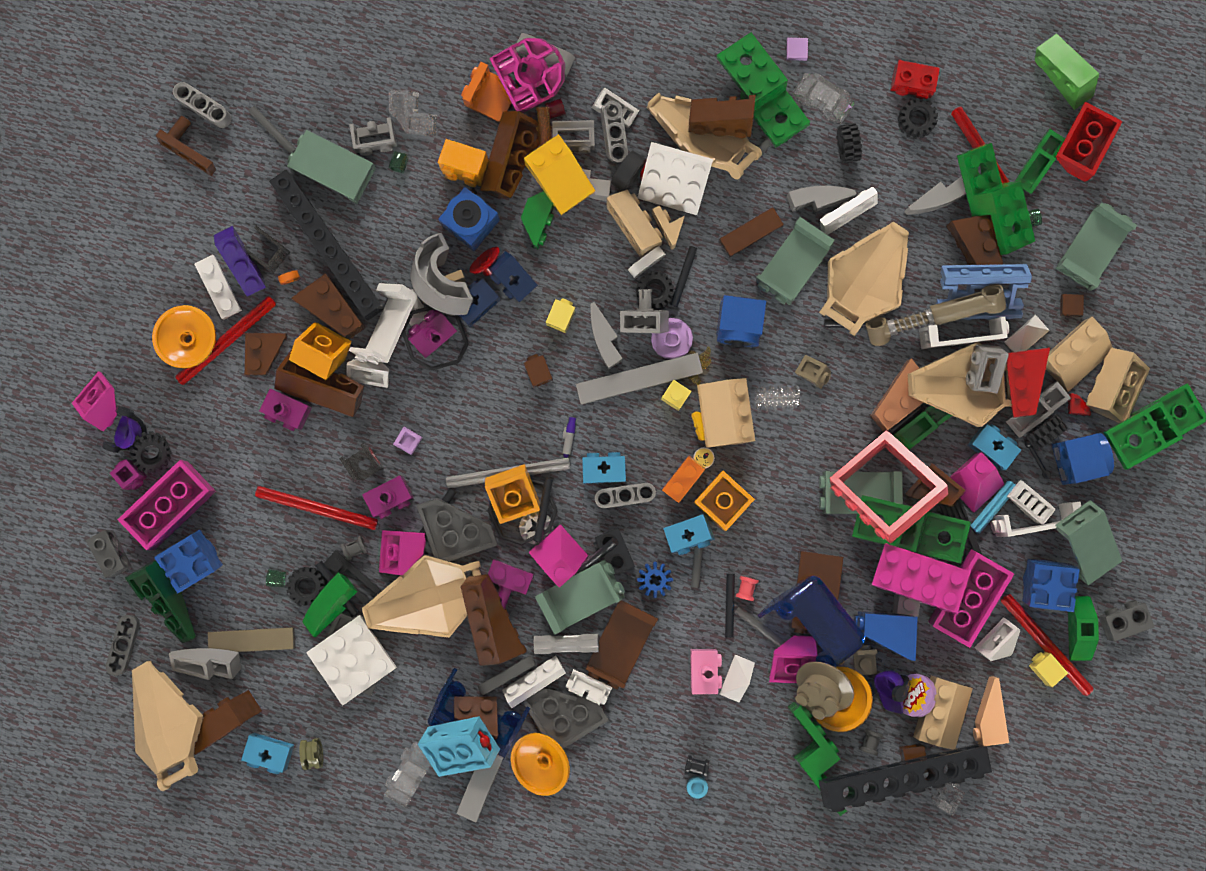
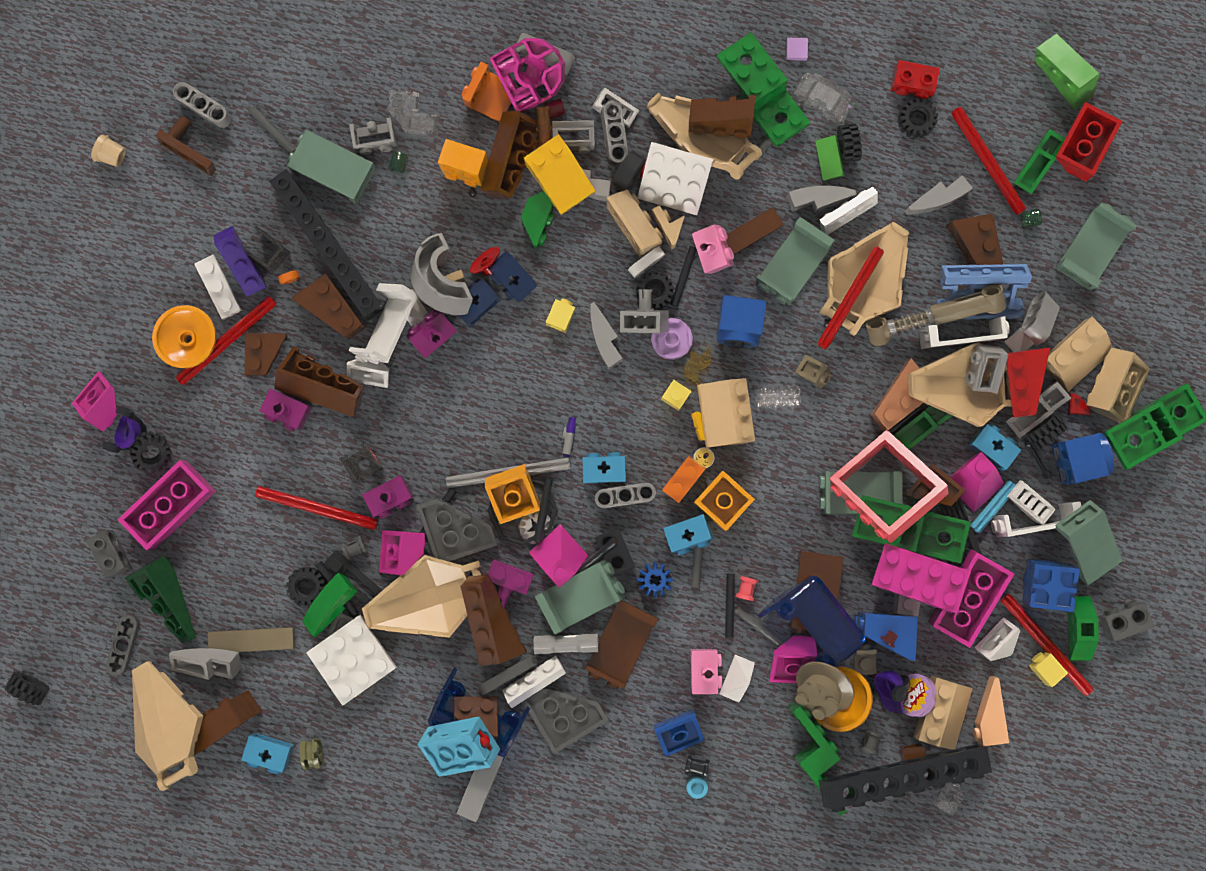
magenta brick [110,459,148,490] -> none
blue piece [154,530,223,593] -> none
clear green hose [266,569,286,587] -> none
light orange brick [289,322,352,380] -> none
clear brick [384,742,431,808] -> none
lavender tile [393,427,423,455] -> none
black piece [401,306,469,371] -> none
blue piece [438,187,500,252] -> none
light orange dish [511,733,570,796] -> none
reddish brown brick [524,354,553,388] -> none
white hinge [566,669,612,705] -> none
light grey tile [576,353,703,405] -> none
green bracket [957,143,1035,255] -> none
reddish brown tile [1060,294,1084,317] -> none
none -> black tyre [4,671,50,706]
none -> tan piece [91,135,126,167]
none -> blue slope [653,709,705,756]
none -> bright pink brick [692,224,734,274]
none -> bright green tile [816,135,845,182]
none -> red axle [817,246,884,350]
none -> clear red piece [880,630,898,648]
none -> light grey beam [1021,291,1060,345]

